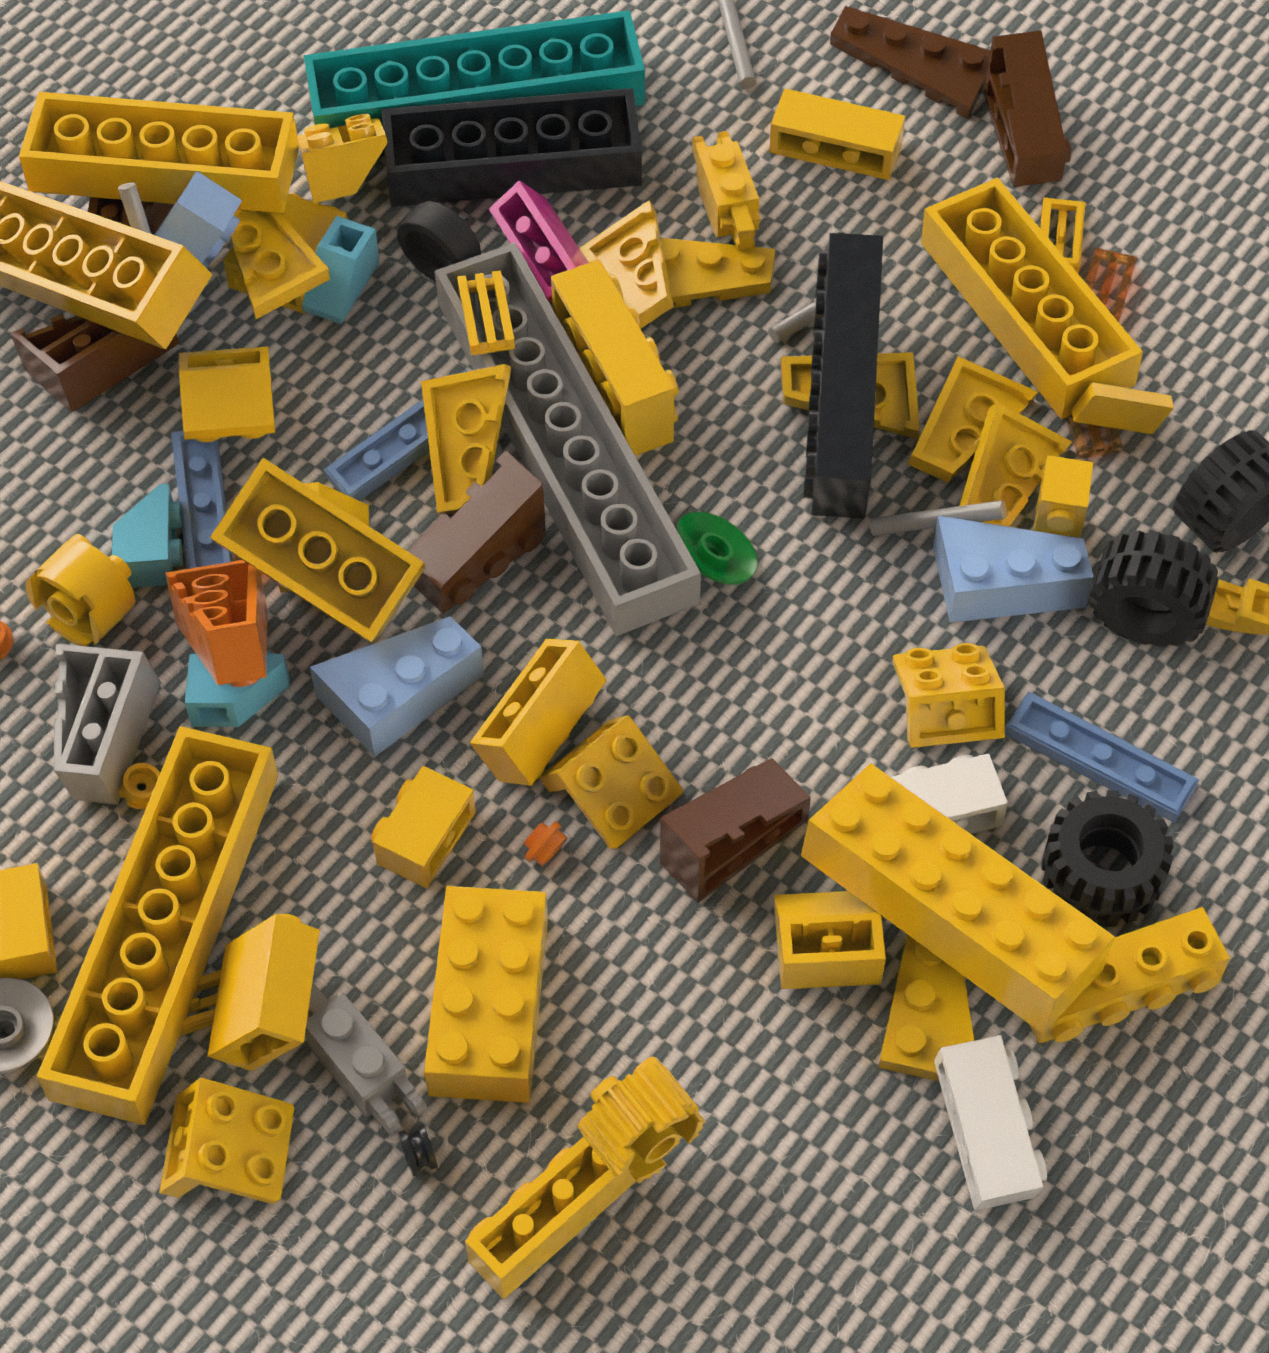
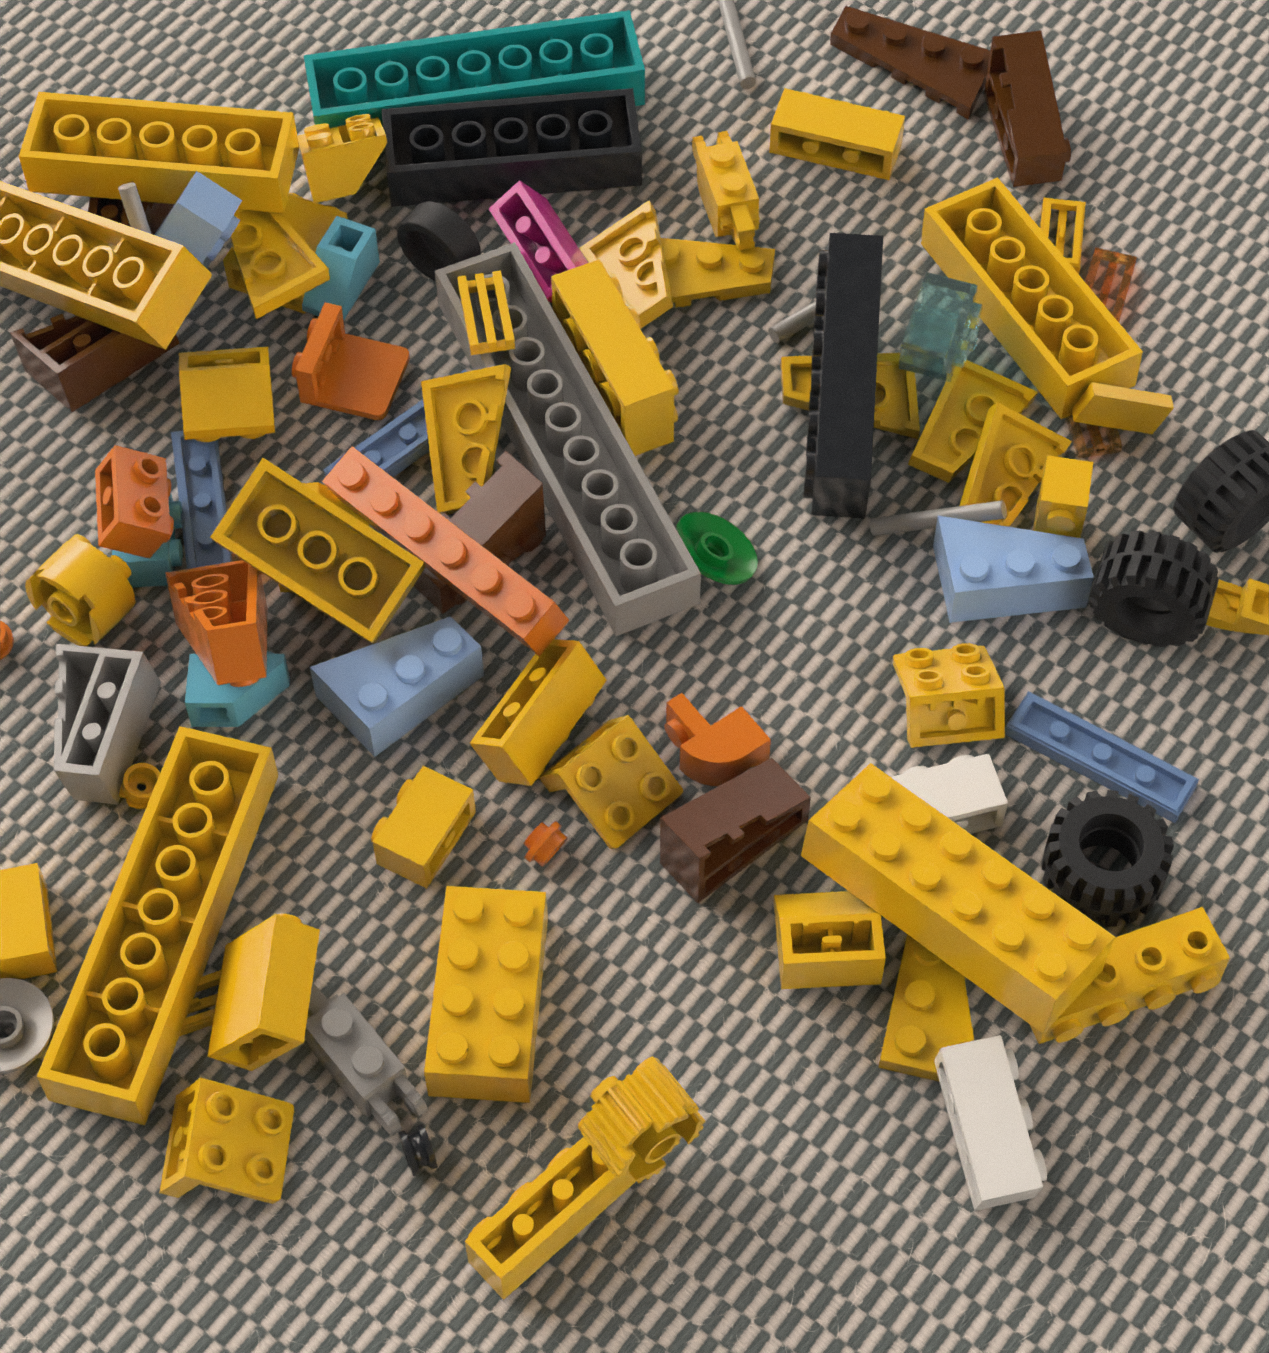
none -> orange brick [95,445,174,559]
none -> orange bracket [292,302,410,420]
none -> orange brick [322,446,570,657]
none -> orange brick [664,693,771,786]
none -> clear light blue brick [899,272,983,382]

